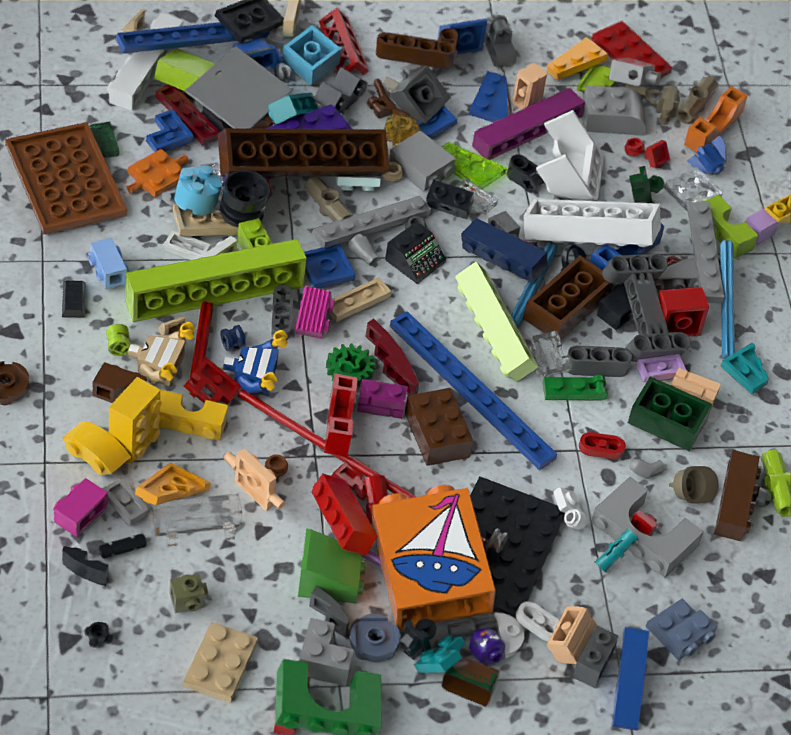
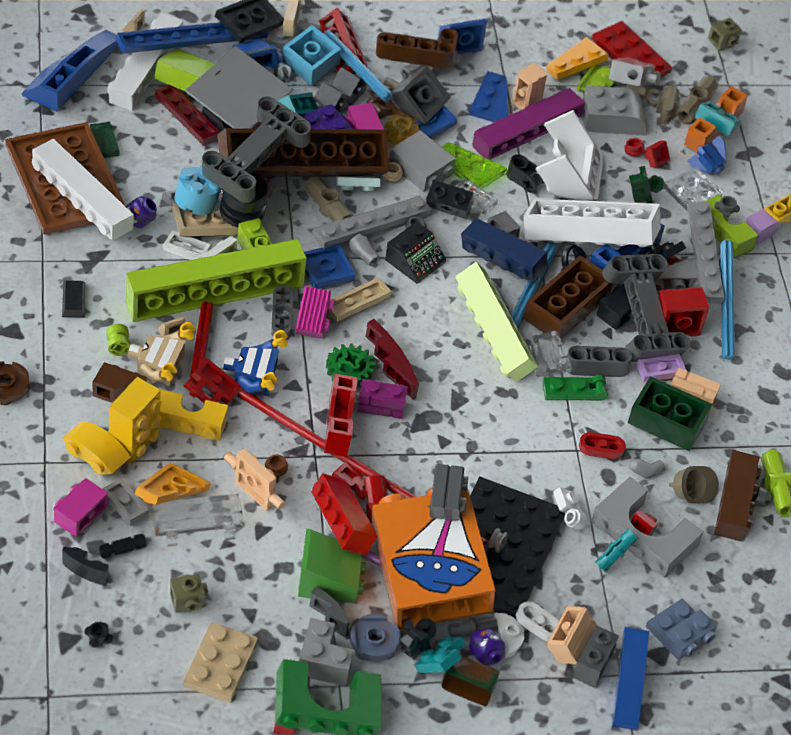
light blue brick [88,238,129,289] -> none
orange plate [127,149,189,198] -> none
blue plate [146,109,194,152] -> none
dark blue wheel [220,325,246,351] -> none
blue plate [390,311,557,470] -> none
reddish brown piece [405,387,473,466] -> none
dark grey piece [484,15,516,67] -> none
teal wing [721,342,769,395] -> none
none -> blue wedge [22,30,119,112]
none -> white brick [32,139,134,241]
none -> dark purple head [125,196,157,229]
none -> dark grey beam [202,96,311,203]
none -> dark azure axle [324,30,393,102]
none -> dark pink brick [345,103,383,129]
none -> dark grey brick [429,464,469,521]
none -> black slope [648,241,687,260]
none -> teal slope [695,102,742,136]
none -> olive brick [708,18,742,51]
none -> dark grey plate [714,196,740,217]

